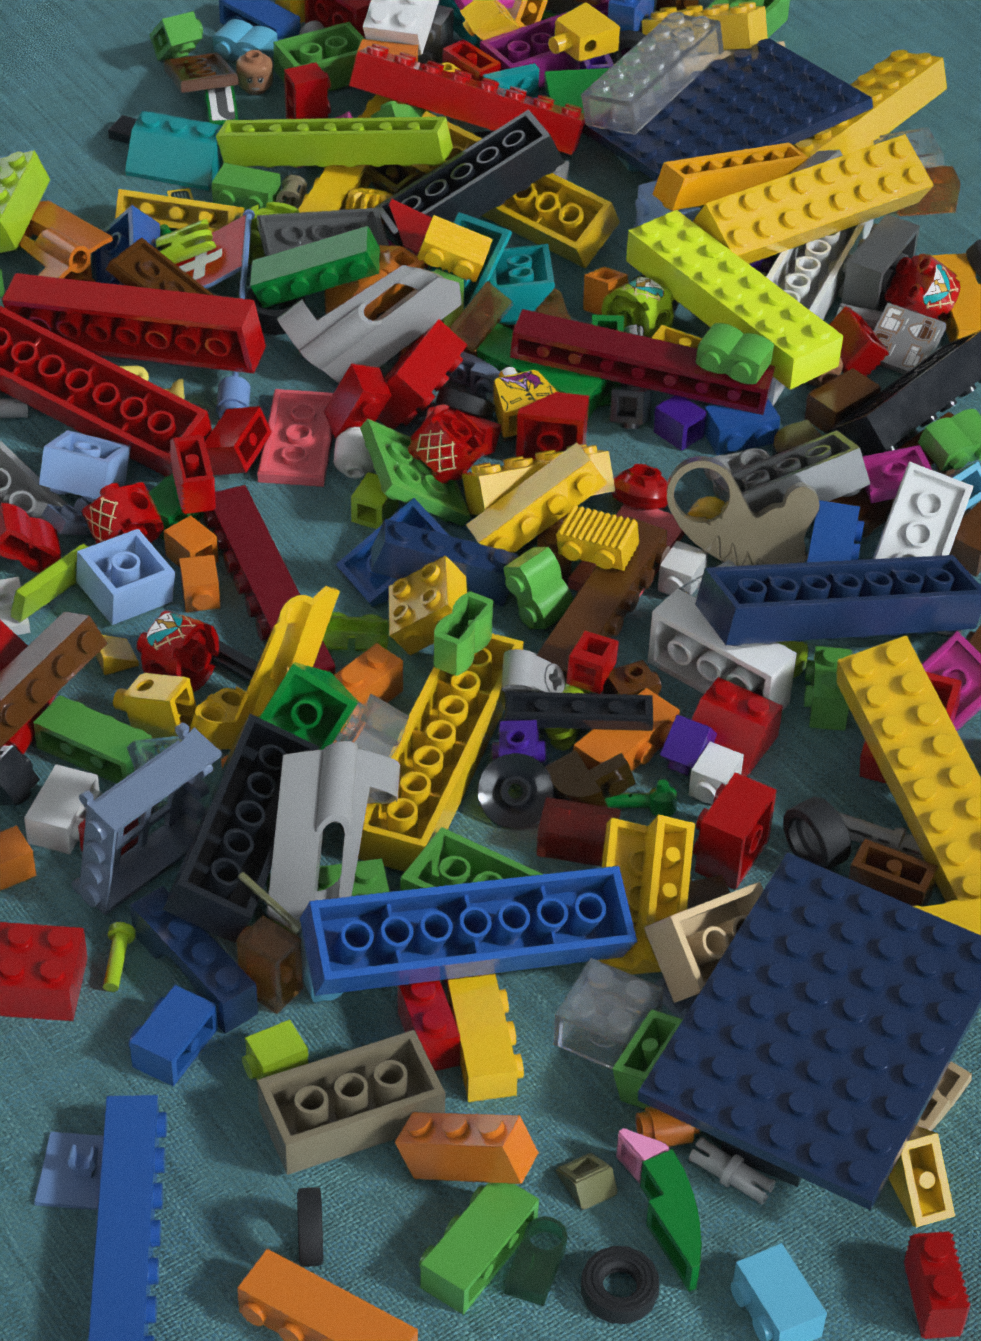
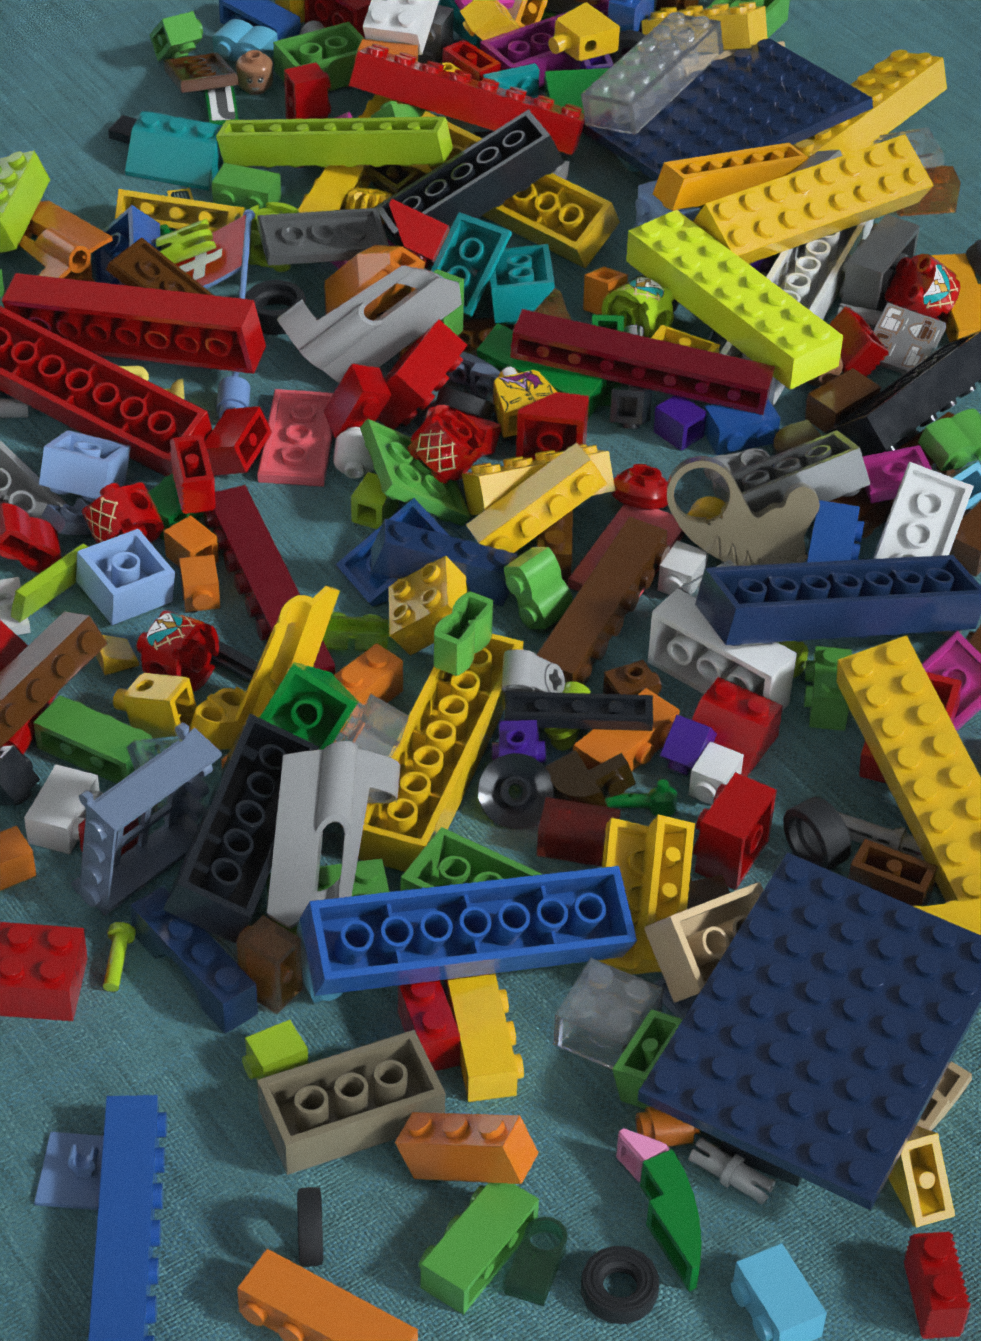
blue brick [128,985,218,1086] -> none
olive piece [238,872,302,936] -> none
green brick [250,226,380,308] -> none
dark tan bush [276,175,307,209] -> none
yellow brick [417,215,493,282] -> none
clear orange brick [450,281,514,354] -> none
yellow brick [556,505,639,571] -> none
olive slope [556,1153,618,1210] -> none
red brick [566,631,619,694] -> none
bright green brick [696,323,774,385] -> none

